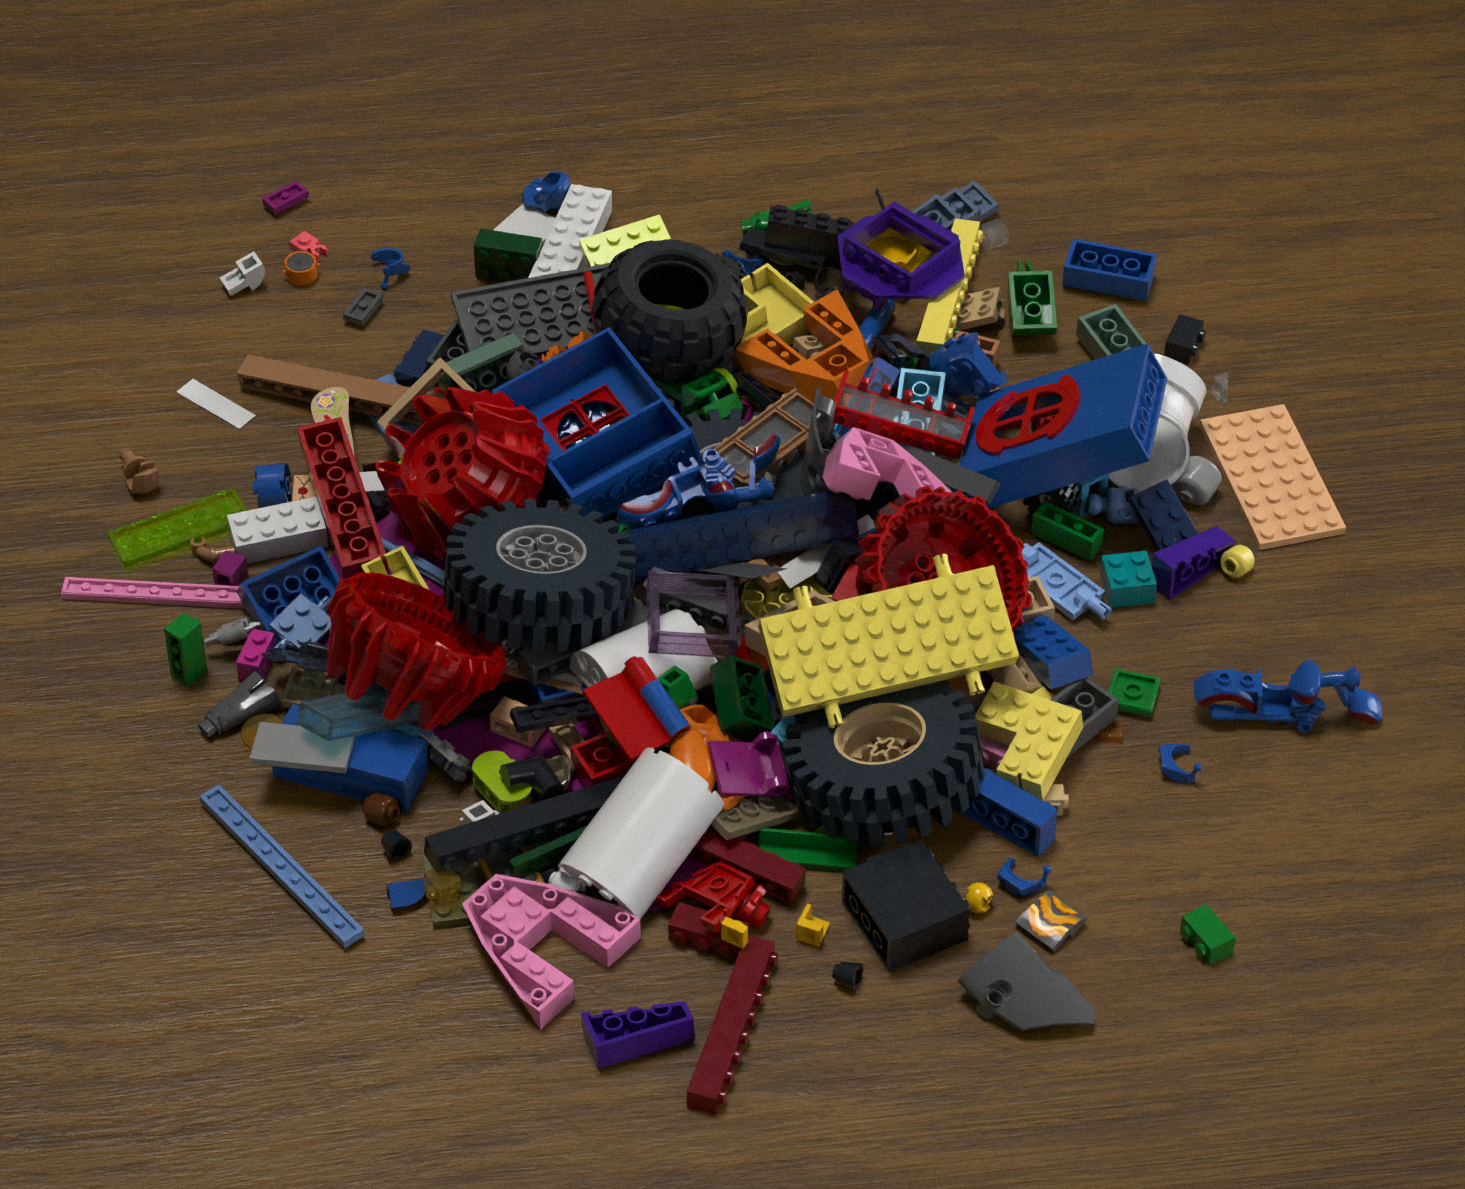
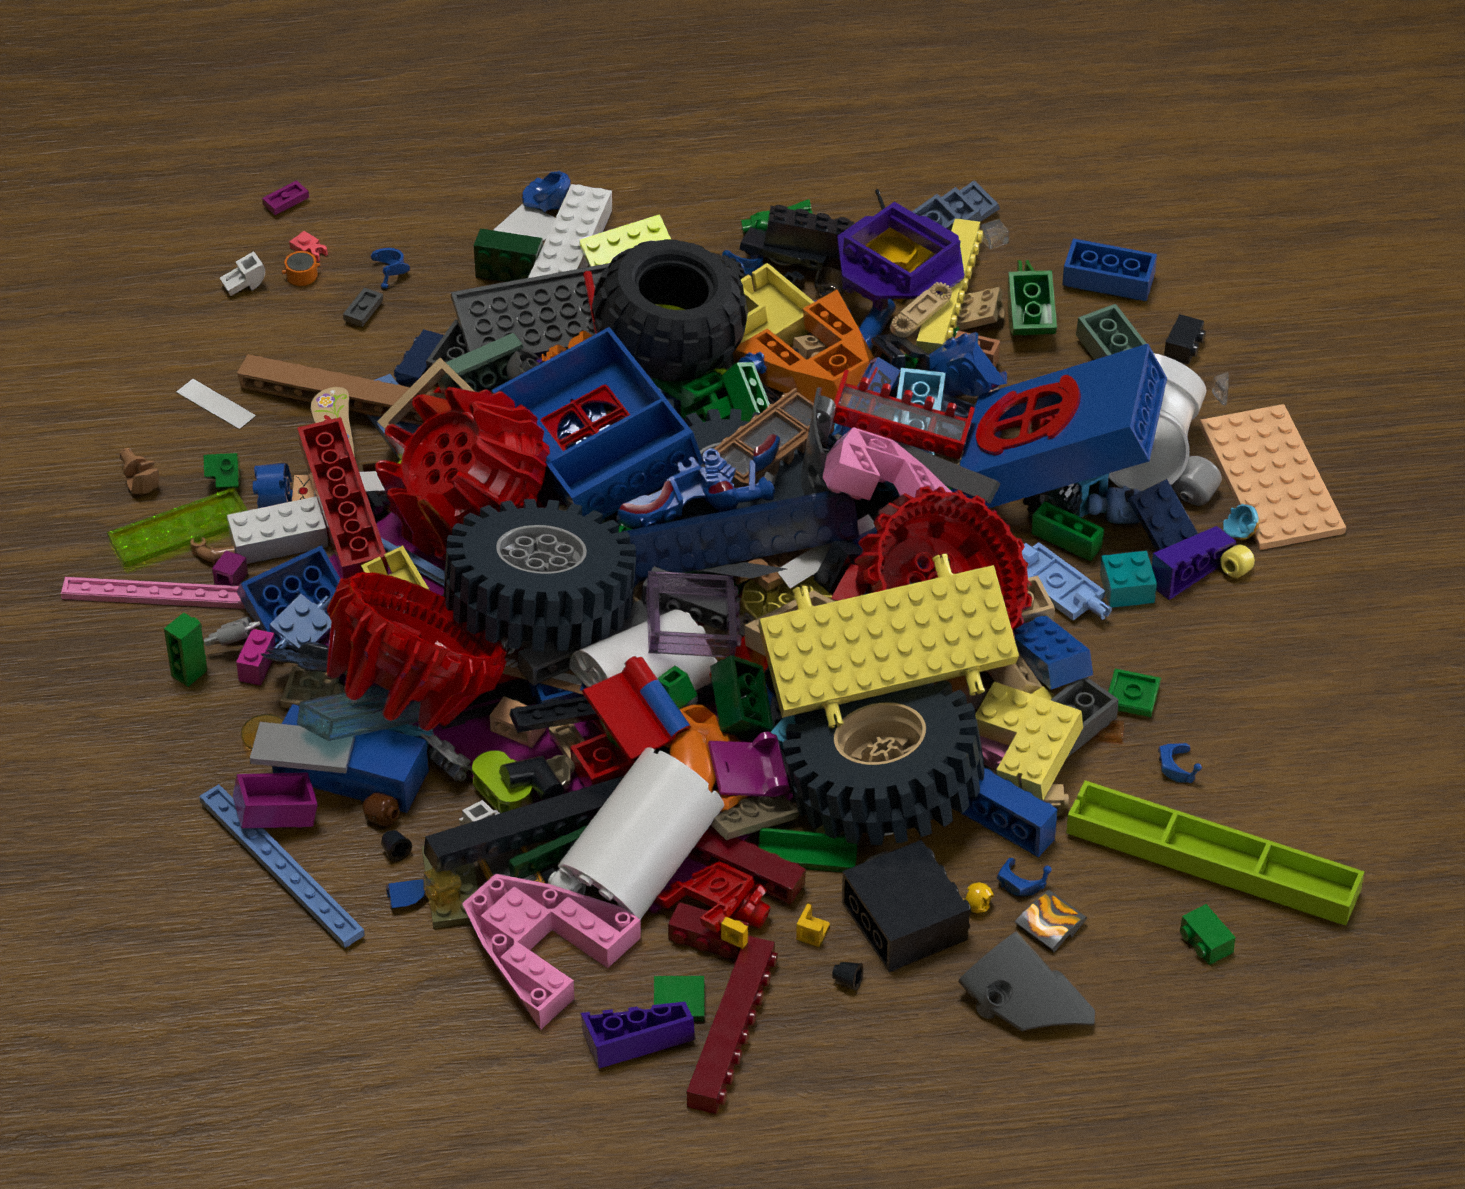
dark grey piece [198,671,281,738] -> none
blue piece [1194,660,1382,732] -> none
none -> green brick [203,453,240,489]
none -> magenta piece [233,773,317,828]
none -> green tile [654,976,704,1022]
none -> green brick [722,362,773,427]
none -> blue brick [738,352,767,374]
none -> tan plate [890,282,952,338]
none -> lime piece [1066,780,1365,926]
none -> medium azure hair [1223,504,1260,540]

